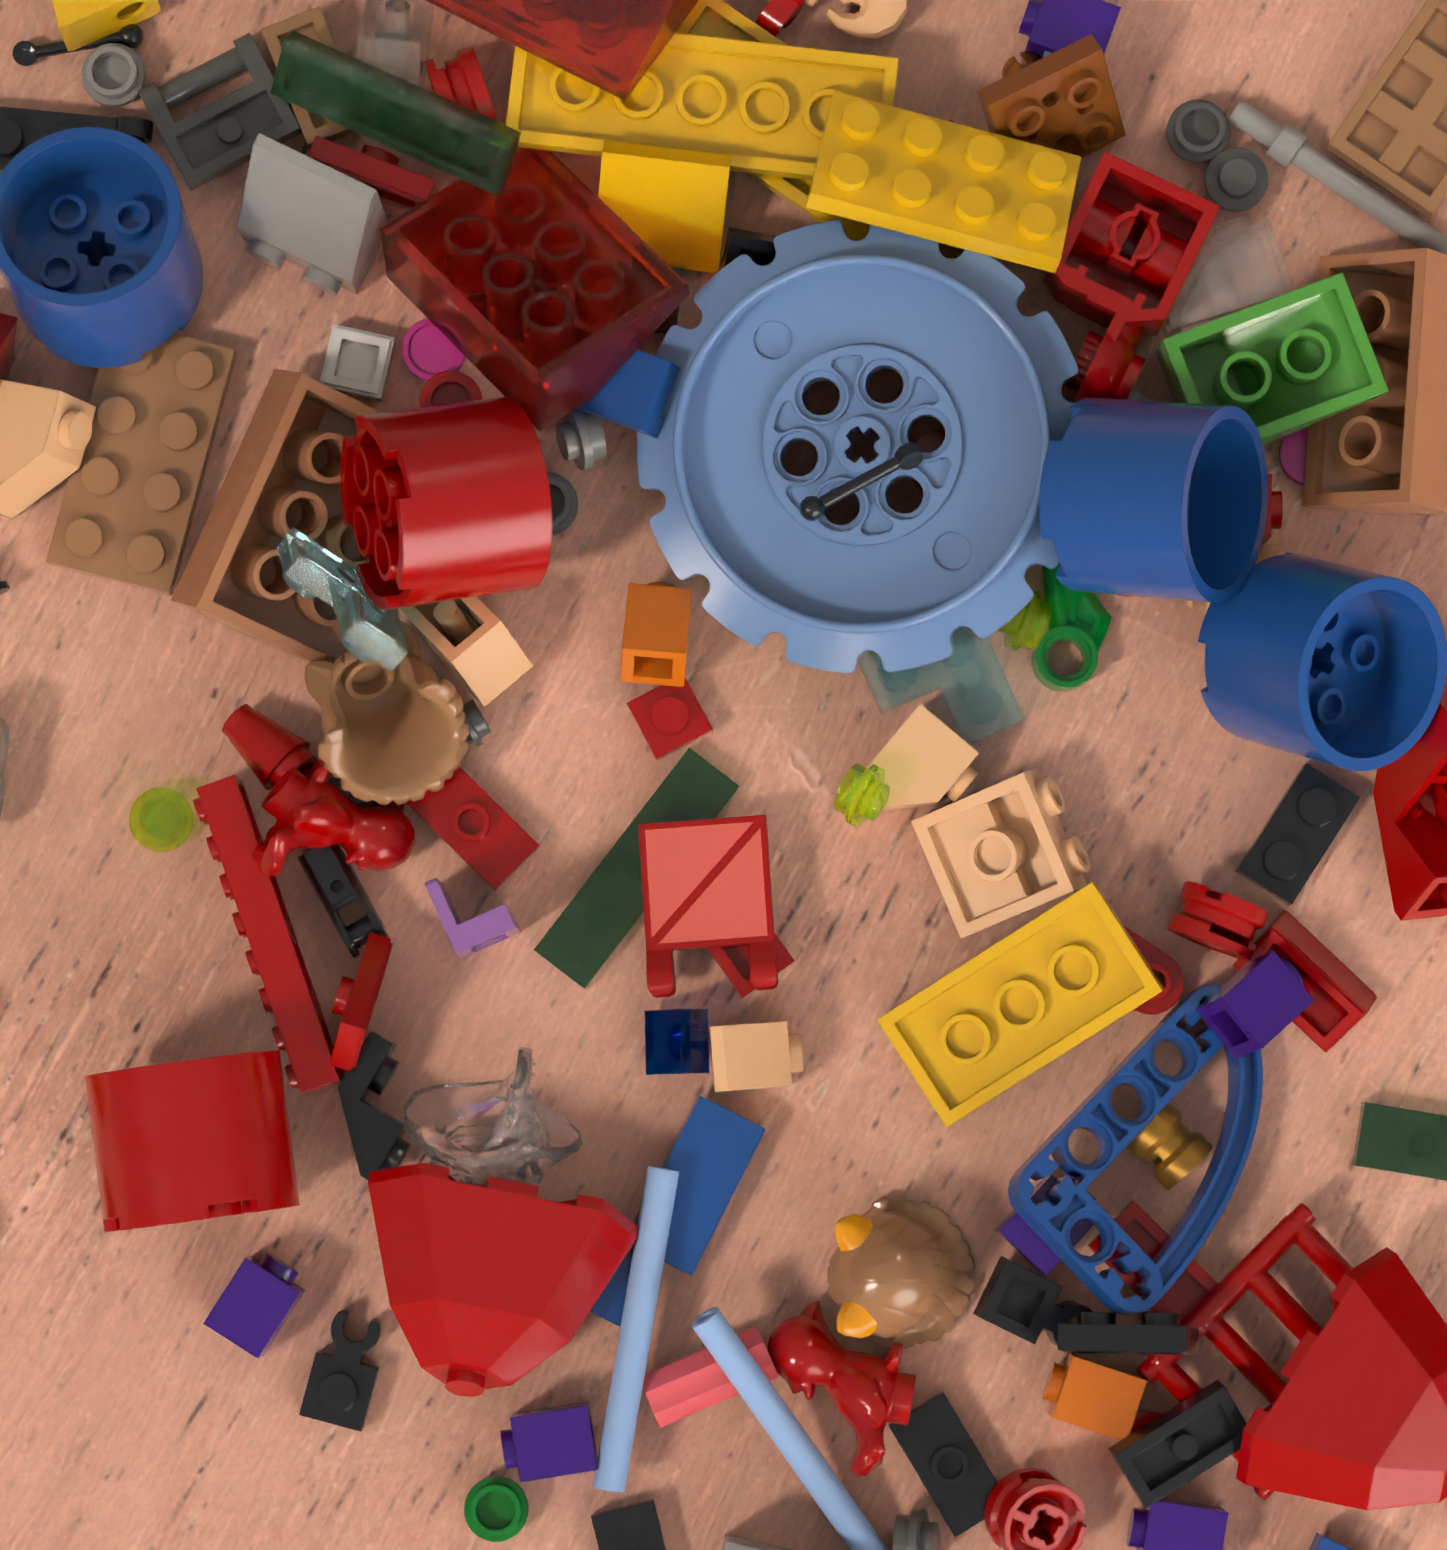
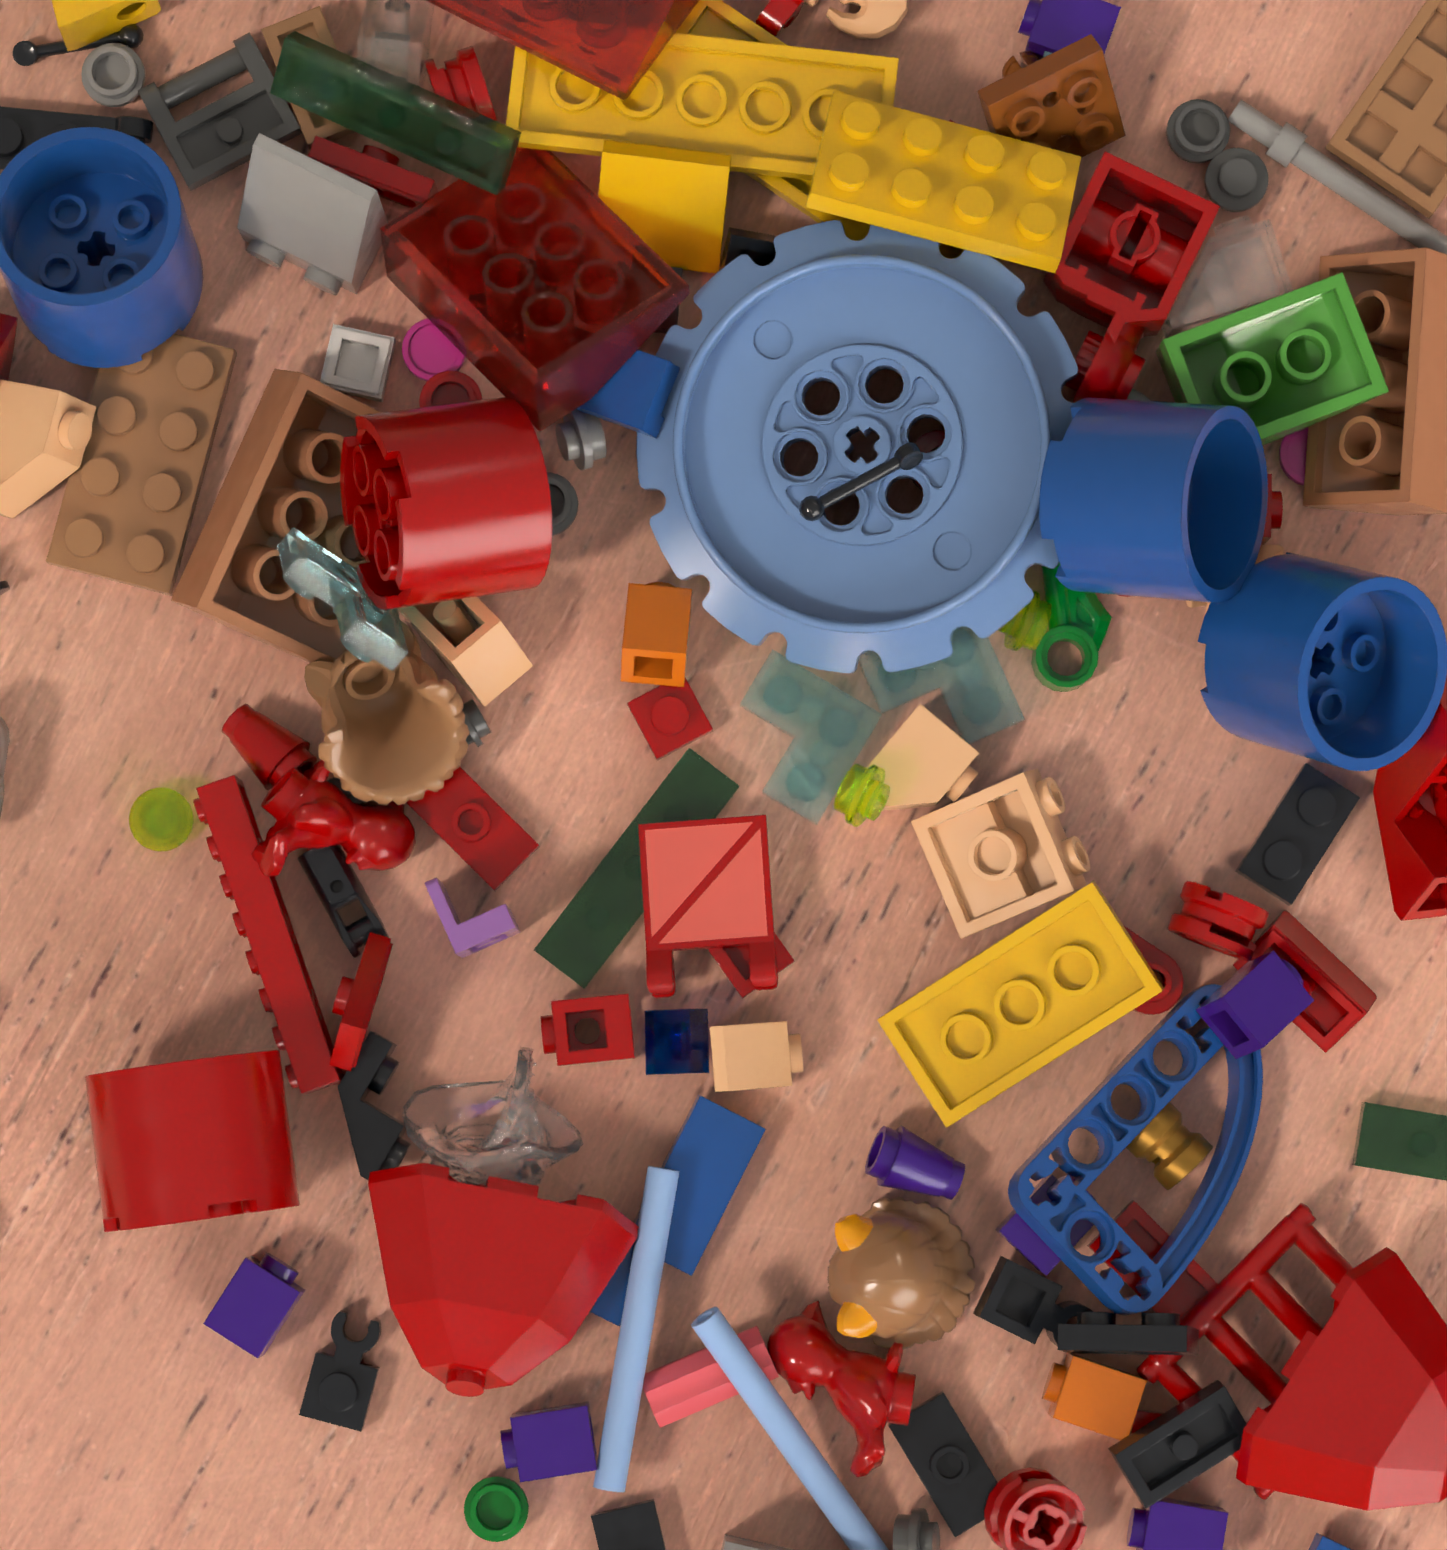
none -> red brick [541,994,636,1066]
none -> clear light blue plate [740,649,882,826]
none -> dark purple cone [865,1126,965,1200]

